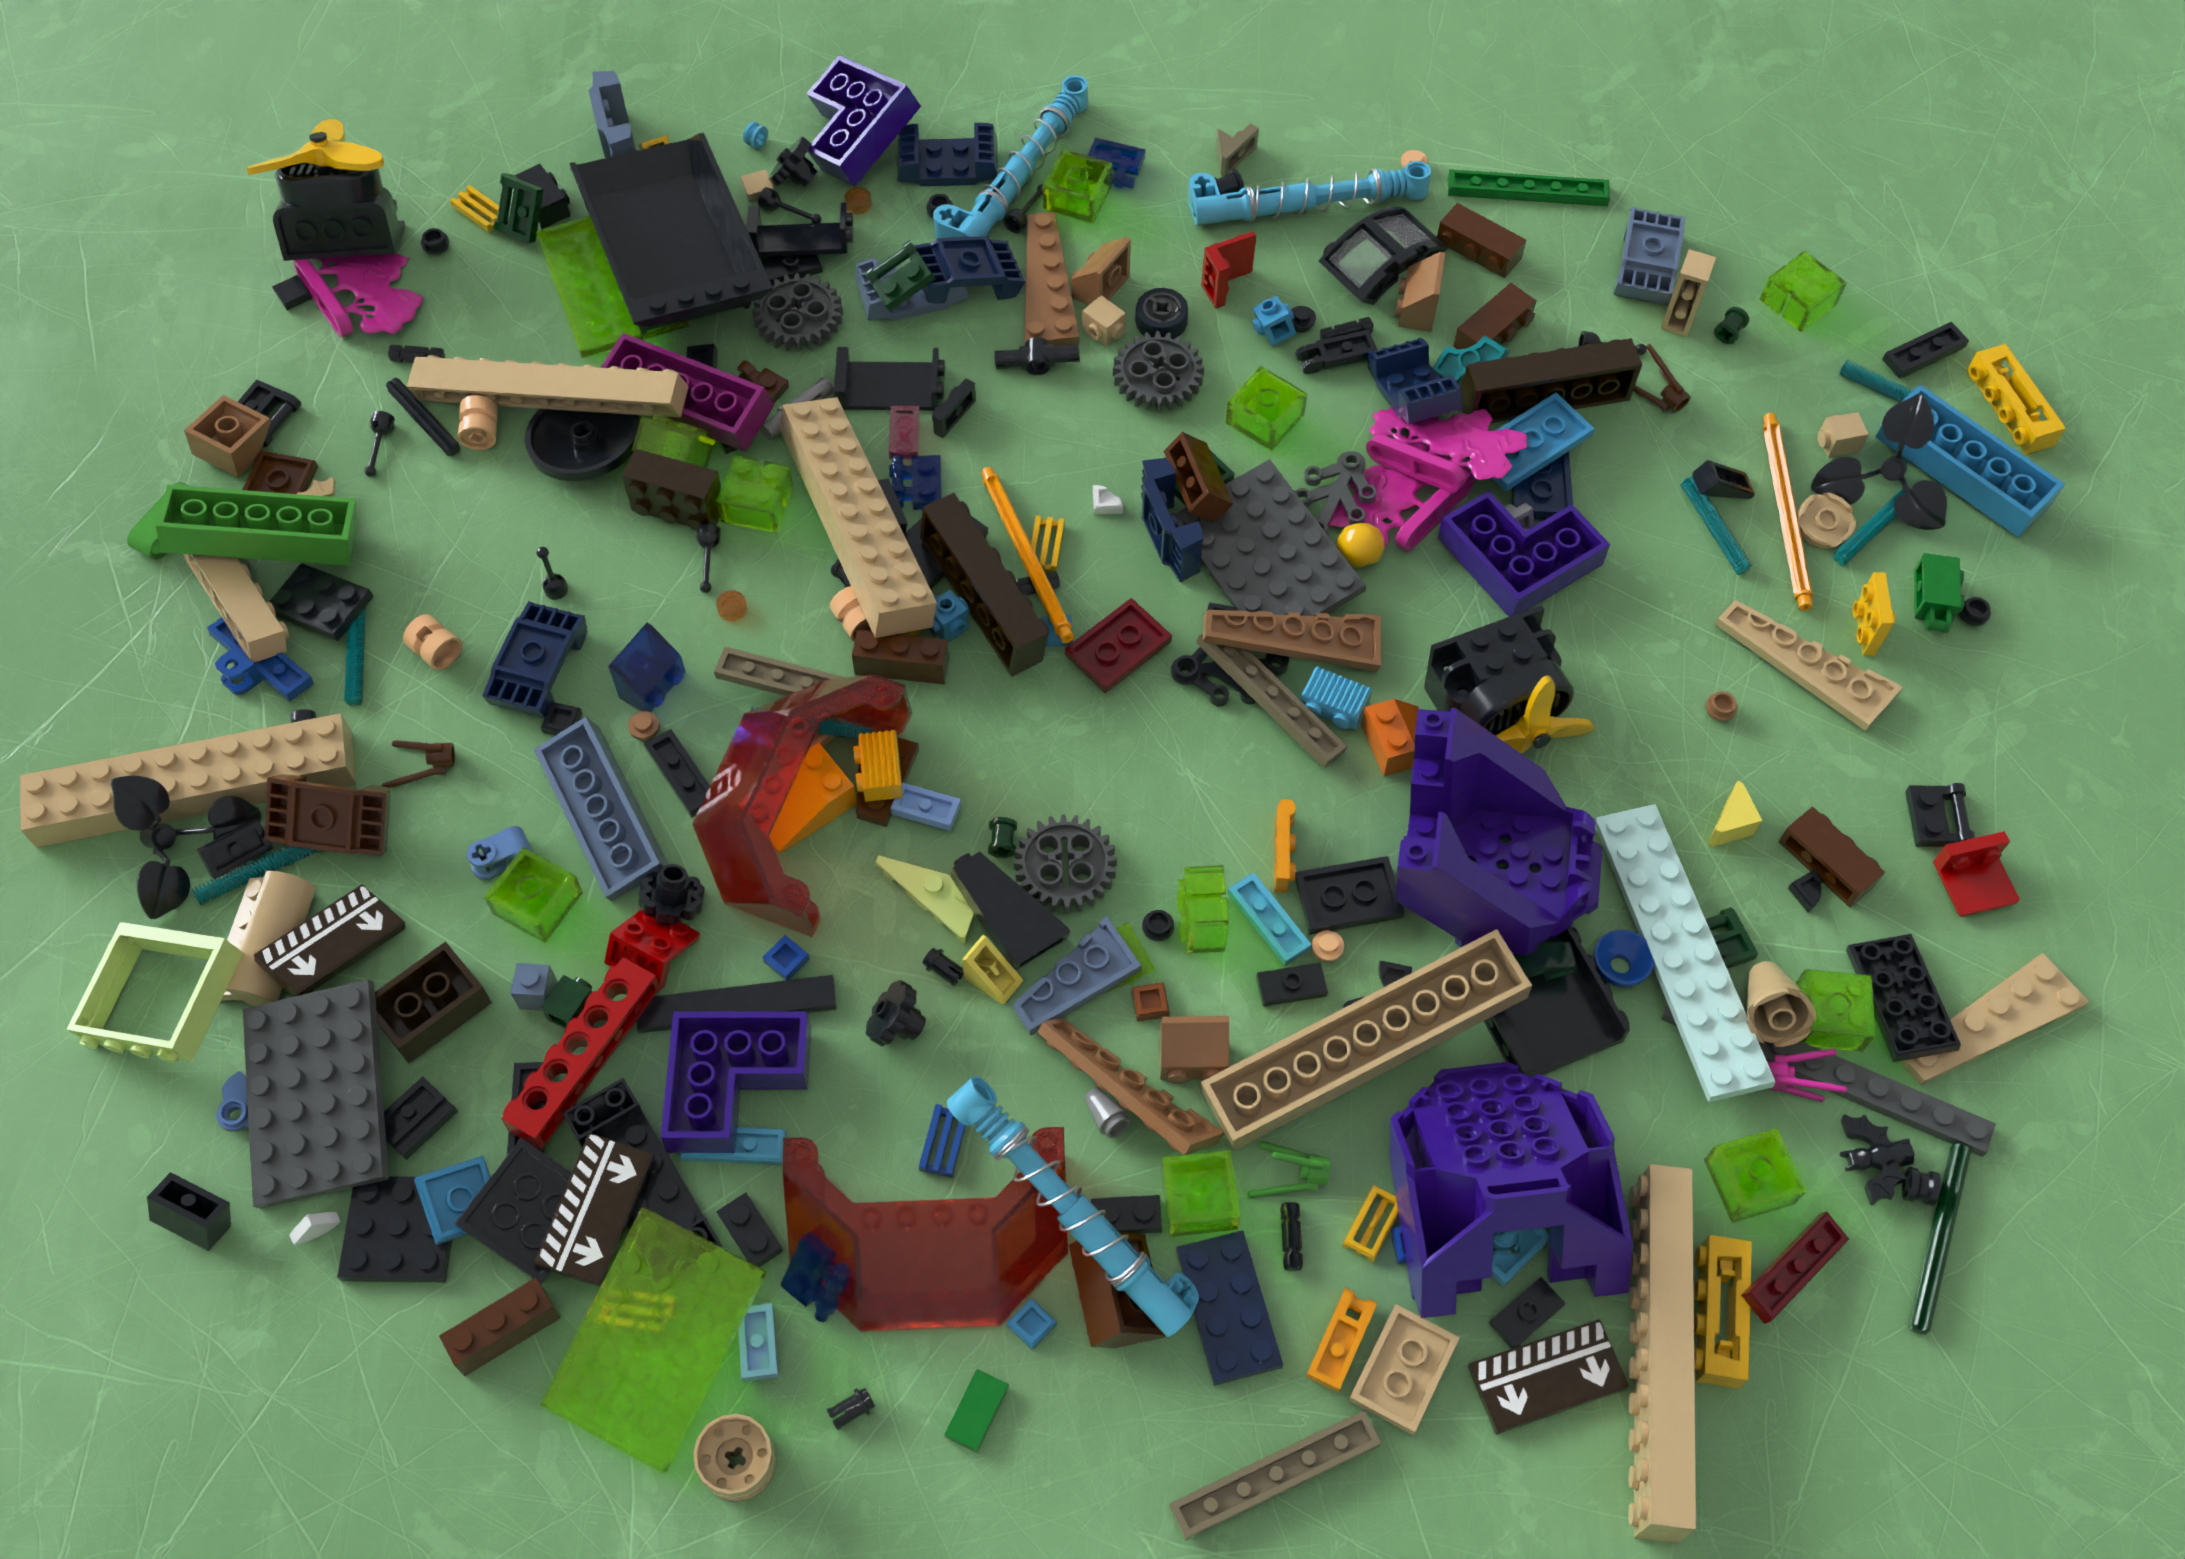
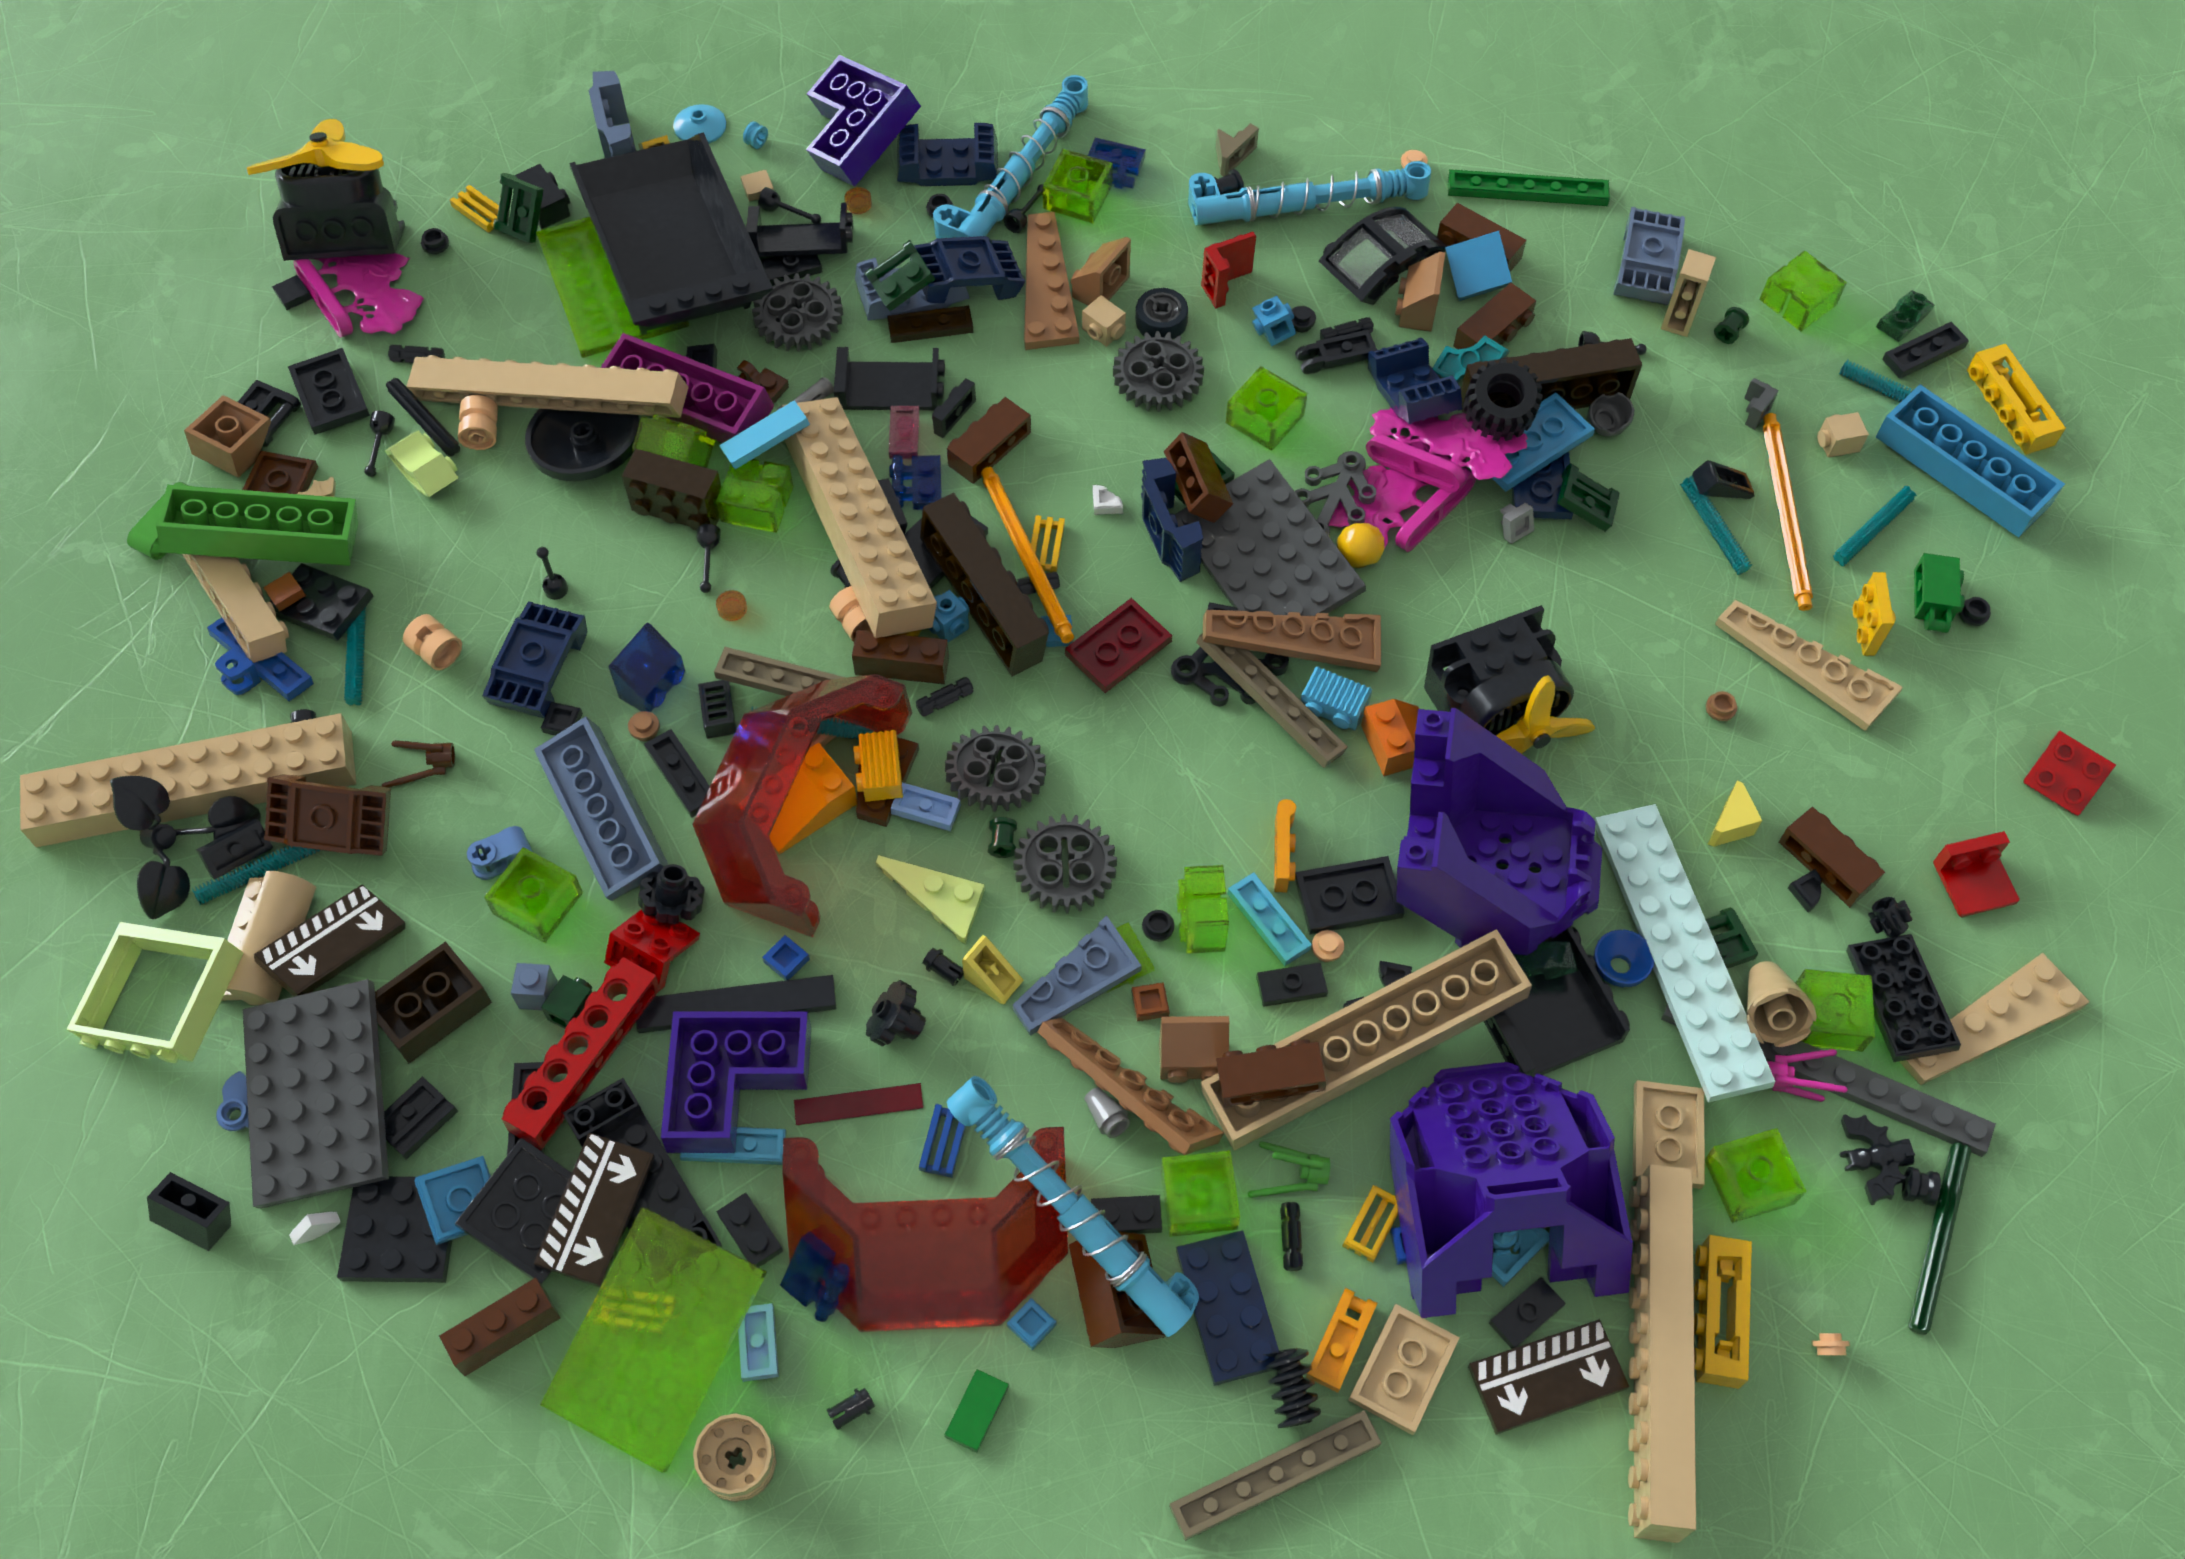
black plant [768,136,817,187] -> none
black slope [950,852,1071,970] -> none
black pin [994,337,1080,375] -> none
dark purple brick [1437,491,1610,617] -> none
reddish brown plant [1633,344,1691,413] -> none
dark red tile [1741,1211,1849,1324] -> none
tan tile [1797,493,1856,550] -> none
black plant [1811,394,1947,530] -> none
black plate [1905,783,1975,847] -> none
none -> dark orange tile [263,571,306,611]
none -> black plate [288,348,370,435]
none -> yellowish green brick [385,430,458,497]
none -> medium azure dish [673,104,726,143]
none -> black slope [698,680,737,739]
none -> medium azure tile [719,400,810,469]
none -> dark red sticker [794,1083,923,1125]
none -> dark brown tile [887,305,974,343]
none -> black axle [916,677,973,716]
none -> dark grey gear [945,725,1046,812]
none -> reddish brown brick [947,397,1031,484]
none -> reddish brown brick [1216,1039,1326,1107]
none -> black piece [1263,1348,1321,1428]
none -> dark azure tile [1445,231,1513,301]
none -> black tyre [1463,359,1543,441]
none -> dark green plate [1557,463,1620,532]
none -> dark grey hair [1587,392,1635,437]
none -> tan plate [1633,1080,1705,1189]
none -> dark grey bracket [1745,378,1779,430]
none -> light nougat plate [1812,1333,1850,1355]
none -> black gear [1868,897,1913,937]
none -> clear green slope [1876,290,1935,342]
none -> red bracket [2023,730,2116,816]

